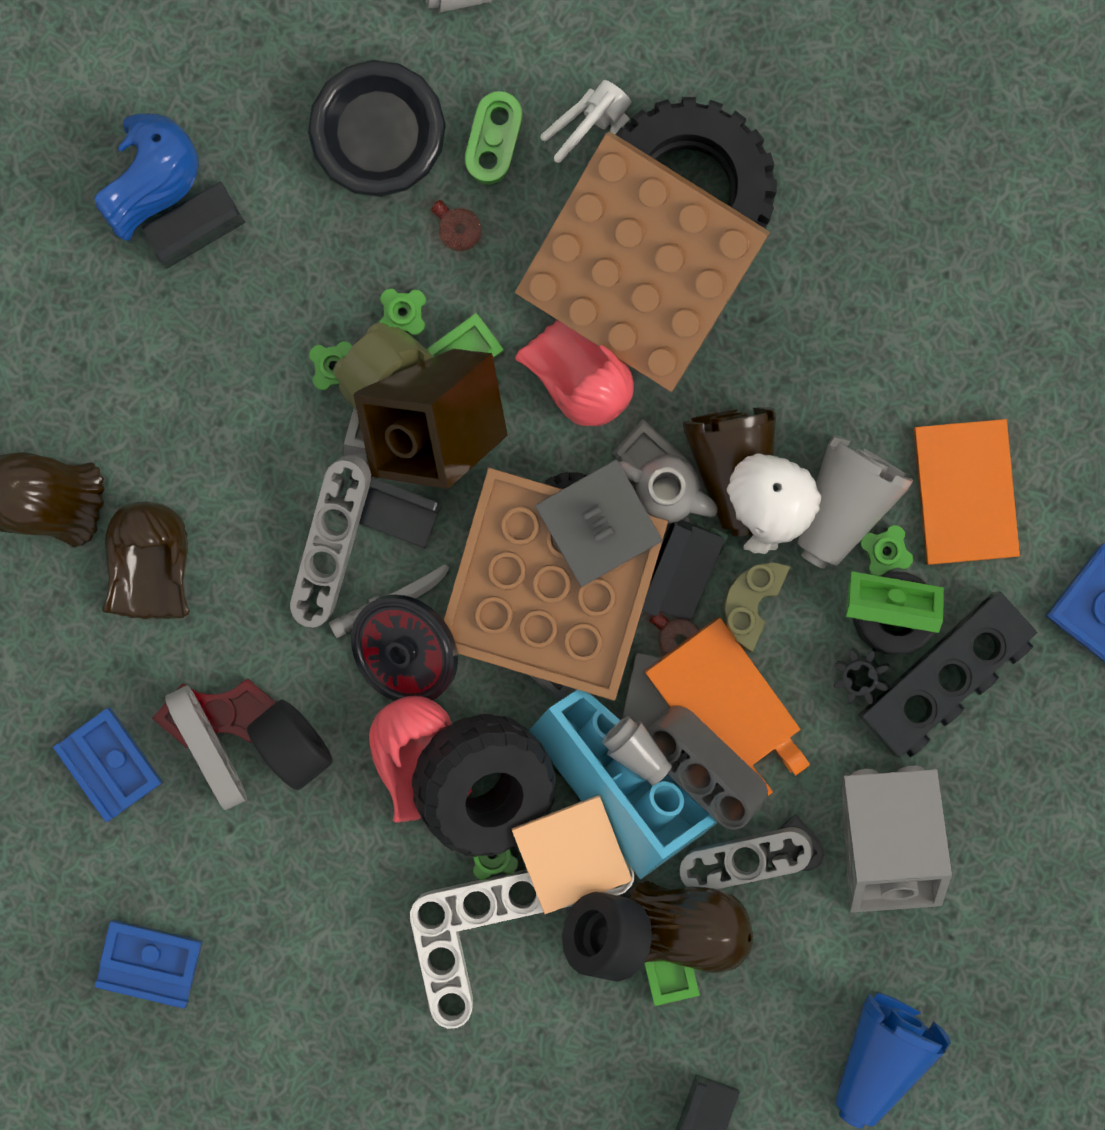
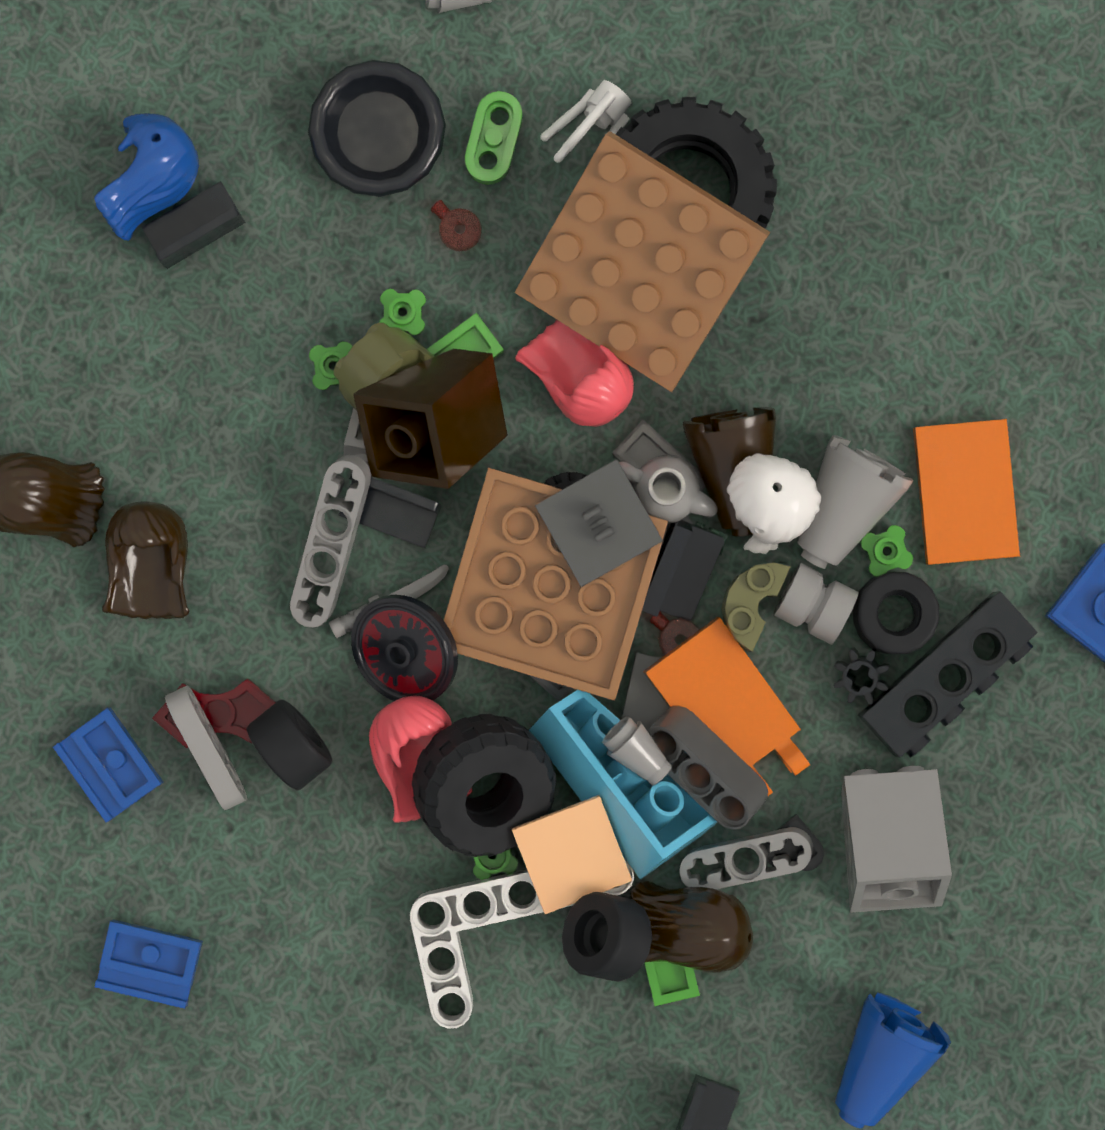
bright green plate [846,571,944,633] -> none
none -> light grey wheel [773,563,859,645]

